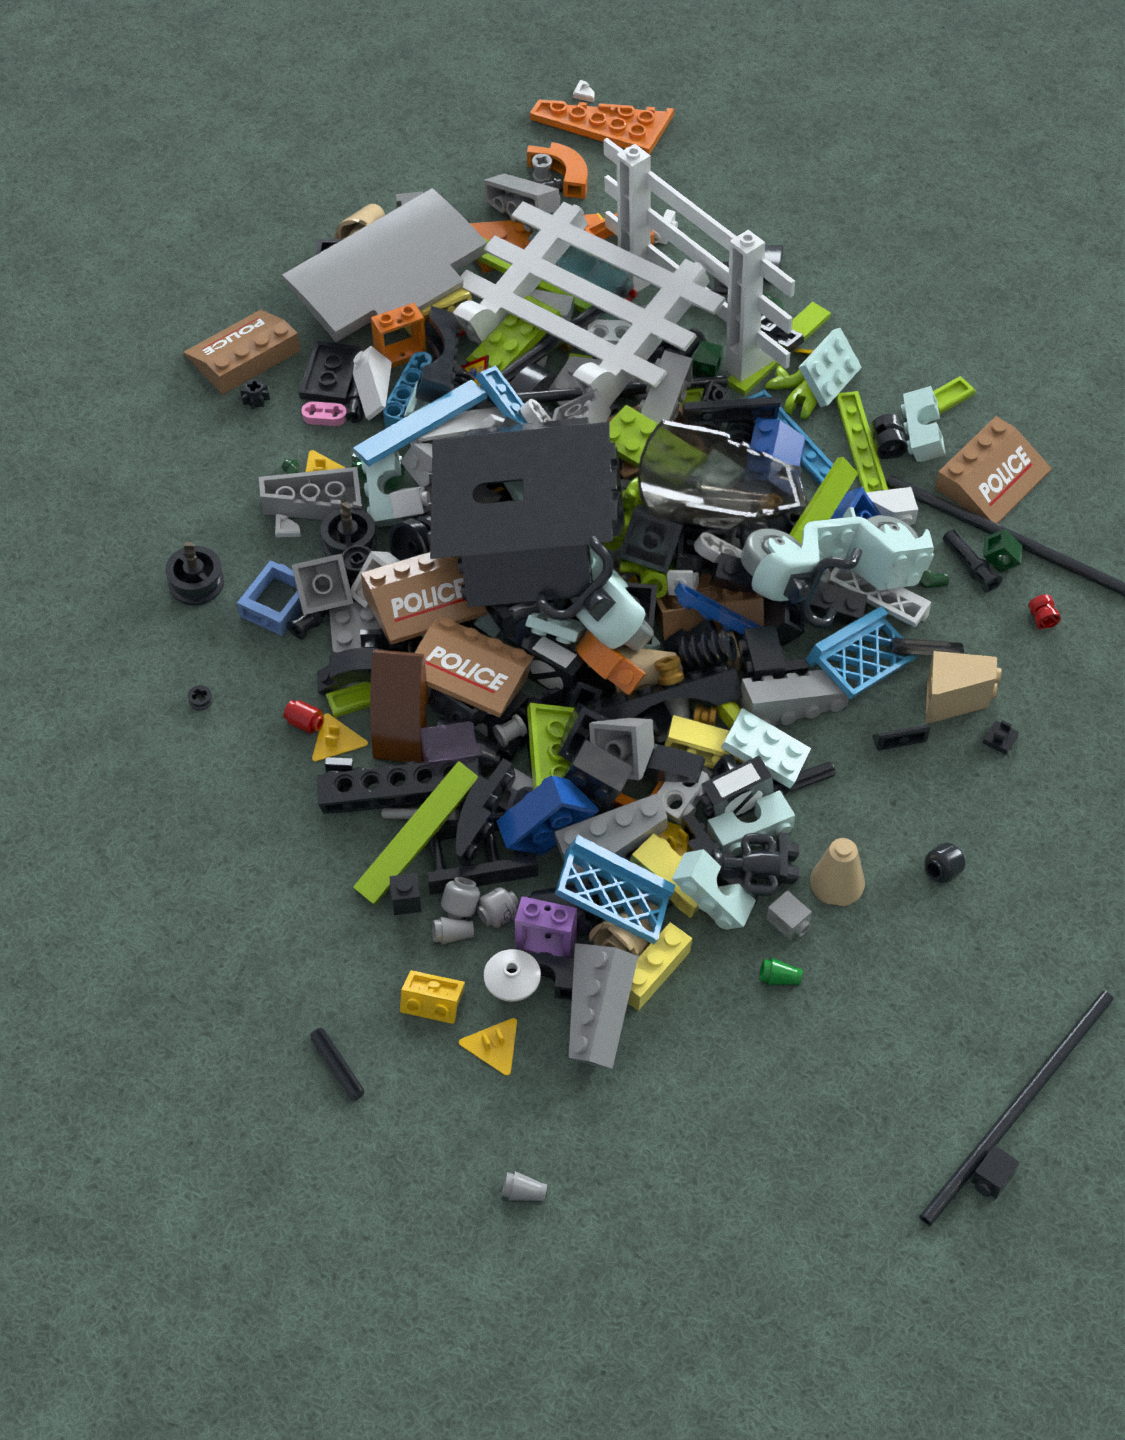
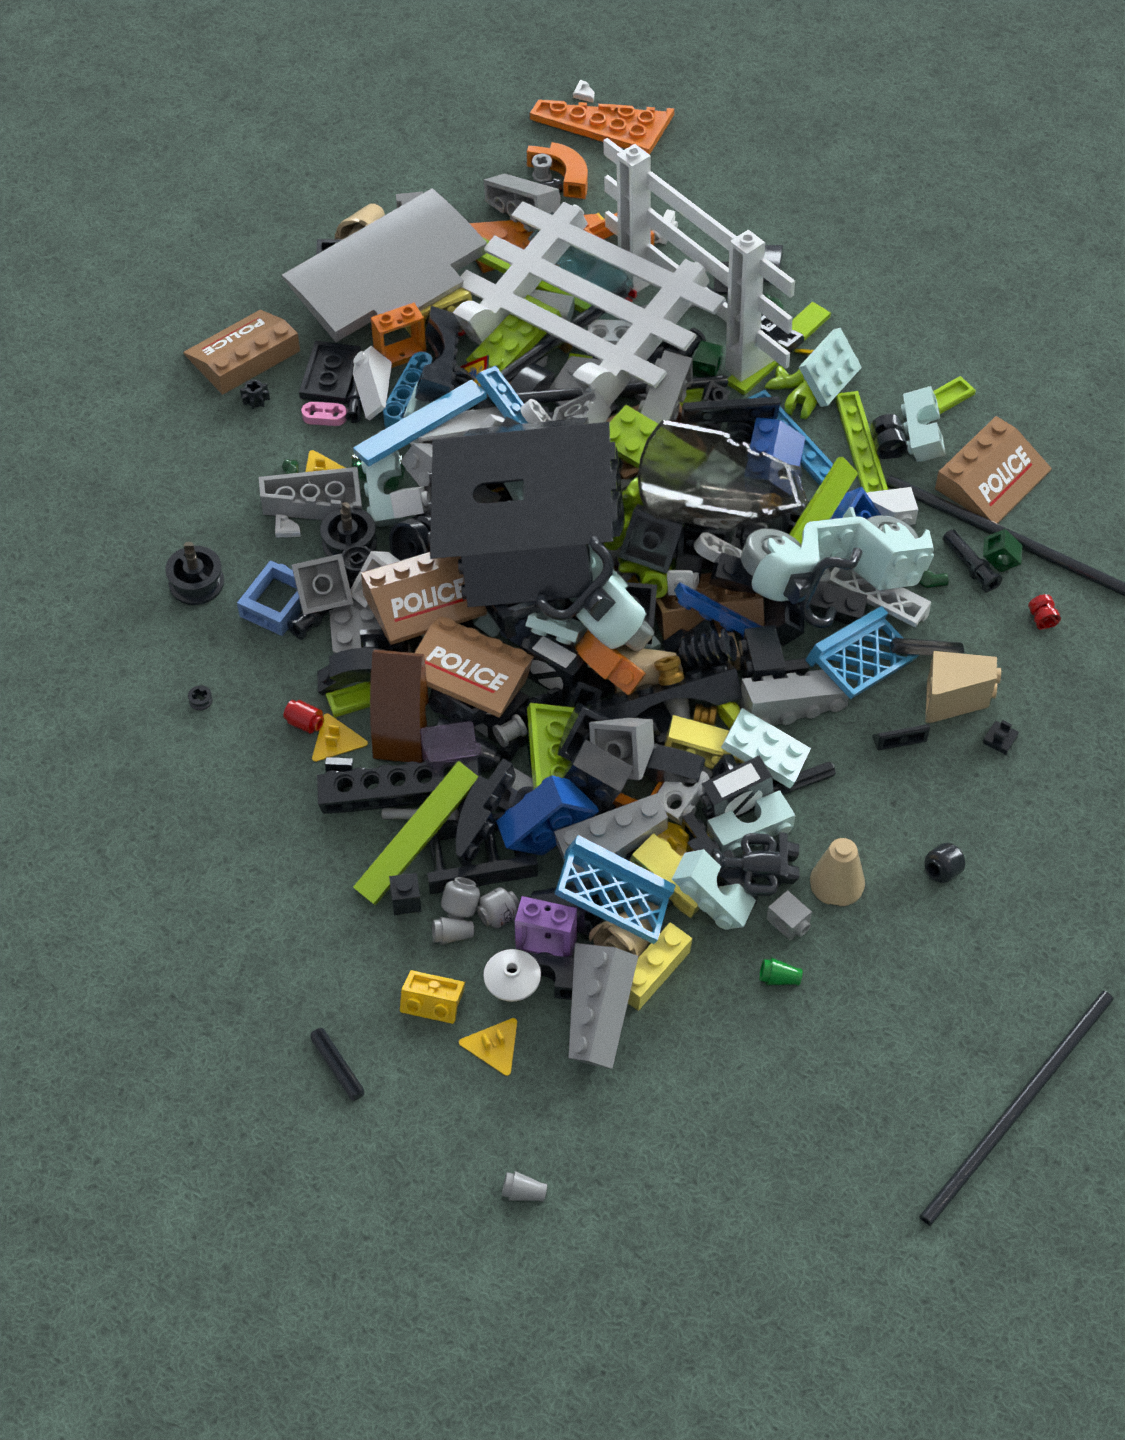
black brick [971,1145,1020,1199] -> none

